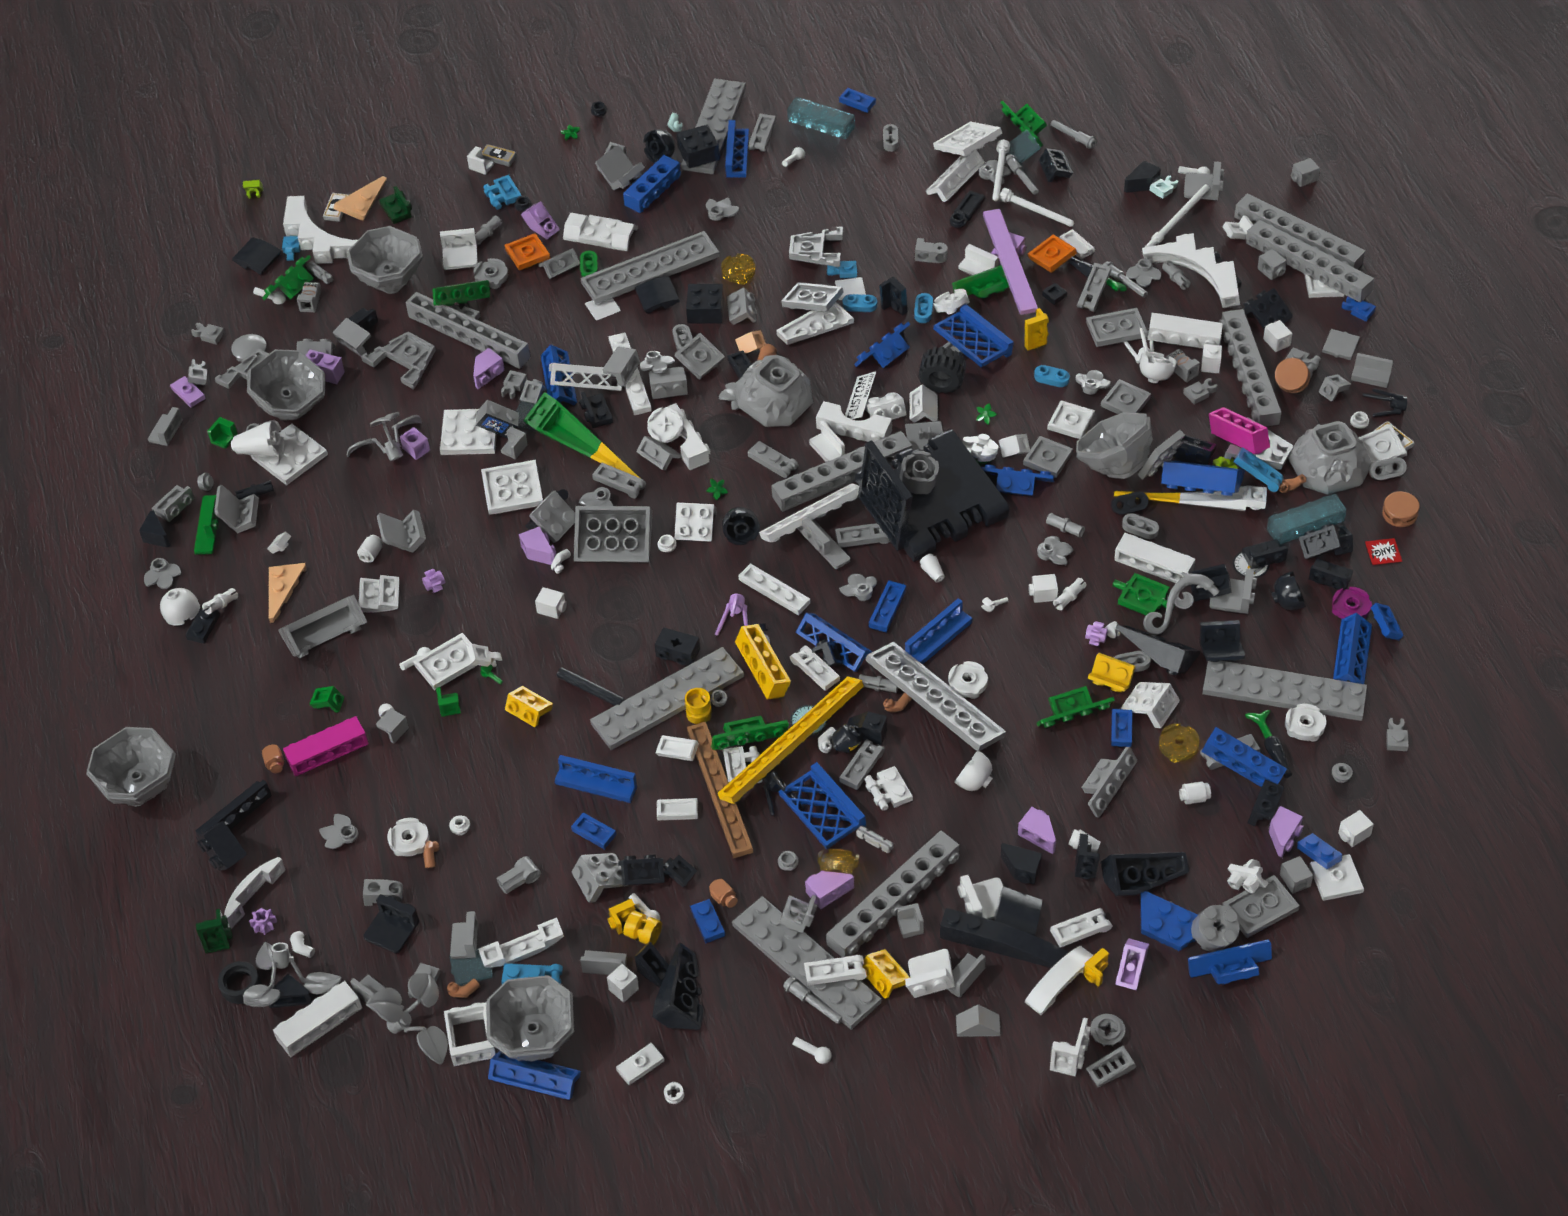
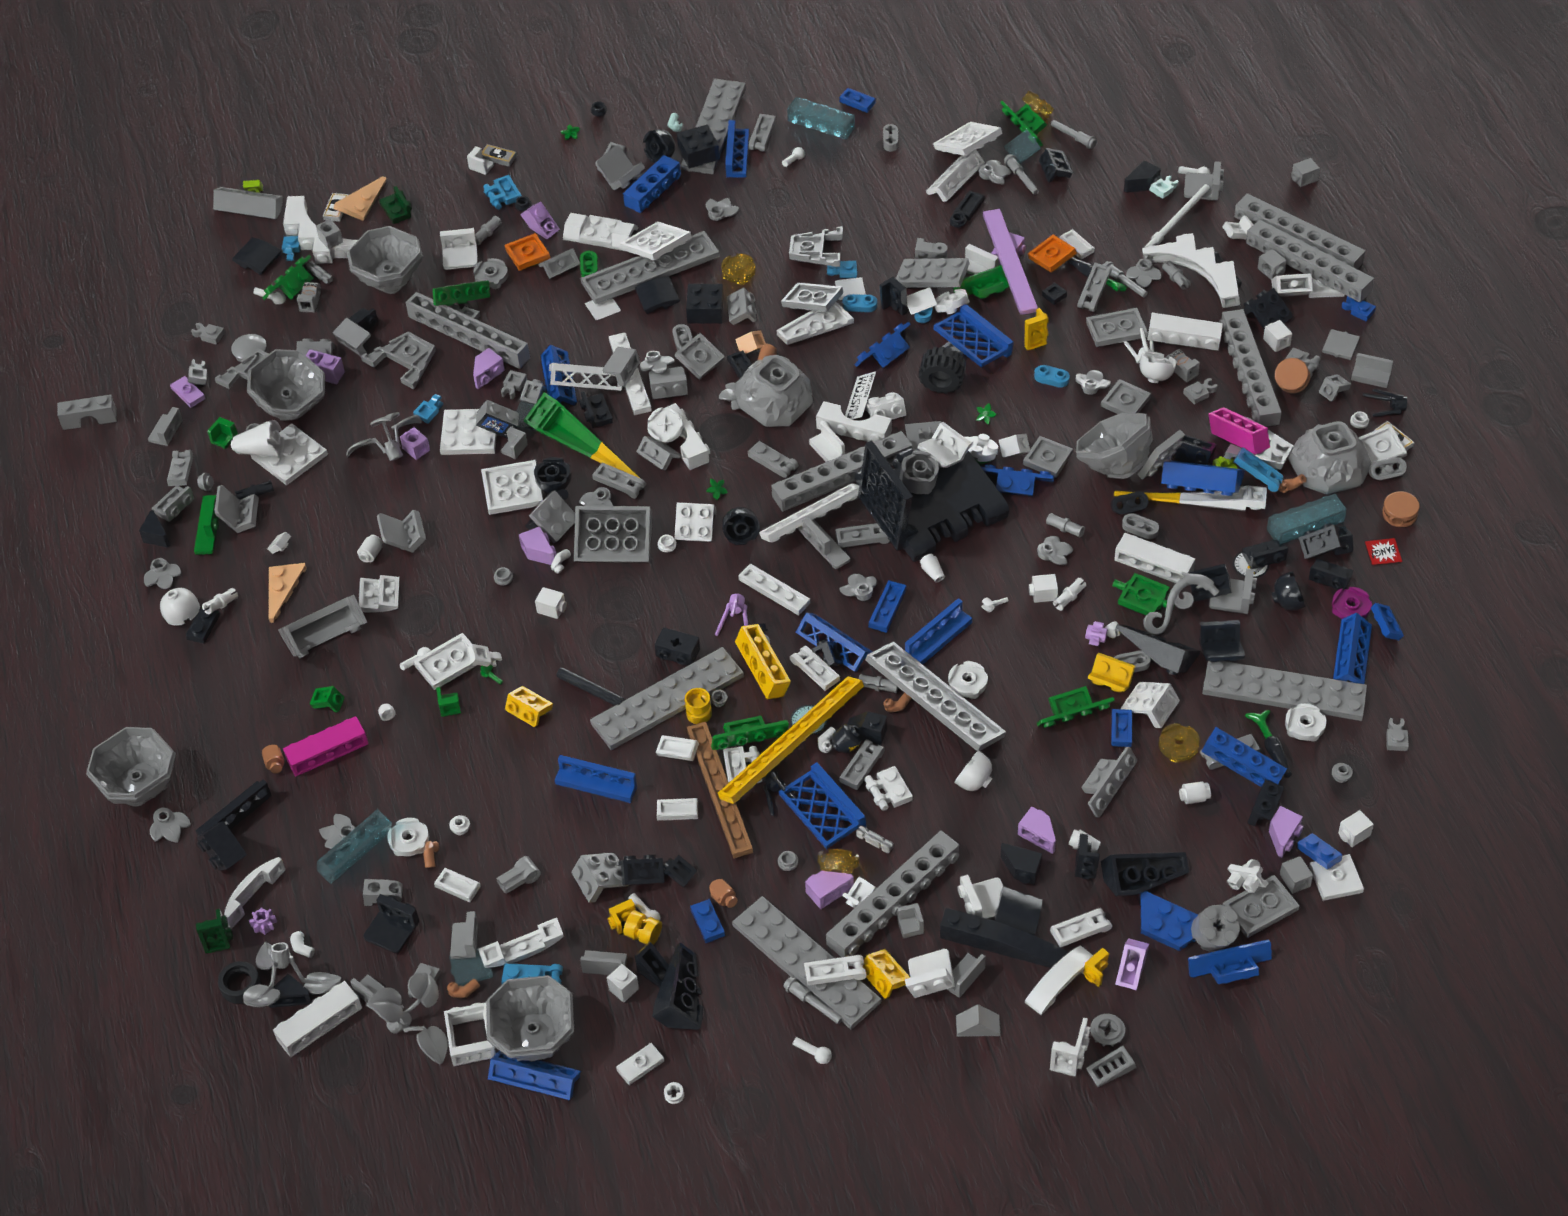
light grey panel [376,708,409,743] -> none
lavender gear [422,569,445,593] -> none
blue plate [571,813,616,850] -> none
light grey bracket [779,894,817,933] -> none
white panel [910,384,938,423] -> none
white piece [993,140,1010,201] -> none
white piece [999,188,1074,227] -> none
white plate [1048,400,1095,439] -> none
white brick [1201,344,1222,373] -> none
none -> light grey arch [57,394,117,430]
none -> light grey plate [150,808,191,843]
none -> light grey plate [167,450,193,486]
none -> light grey brick [213,187,283,219]
none -> light grey brick [316,219,343,250]
none -> clear light blue brick [317,809,392,884]
none -> dark azure plate [413,394,443,424]
none -> white tile [434,868,481,902]
none -> light grey plate [494,567,513,585]
none -> black cylinder [534,457,571,493]
none -> white plate [620,222,692,260]
none -> white bracket [842,877,876,908]
none -> light grey plate [896,258,970,287]
none -> white sticker [907,287,937,315]
none -> white bracket [918,422,972,468]
none -> clear yellow plate [1022,91,1054,118]
none -> white brick [1272,274,1313,296]

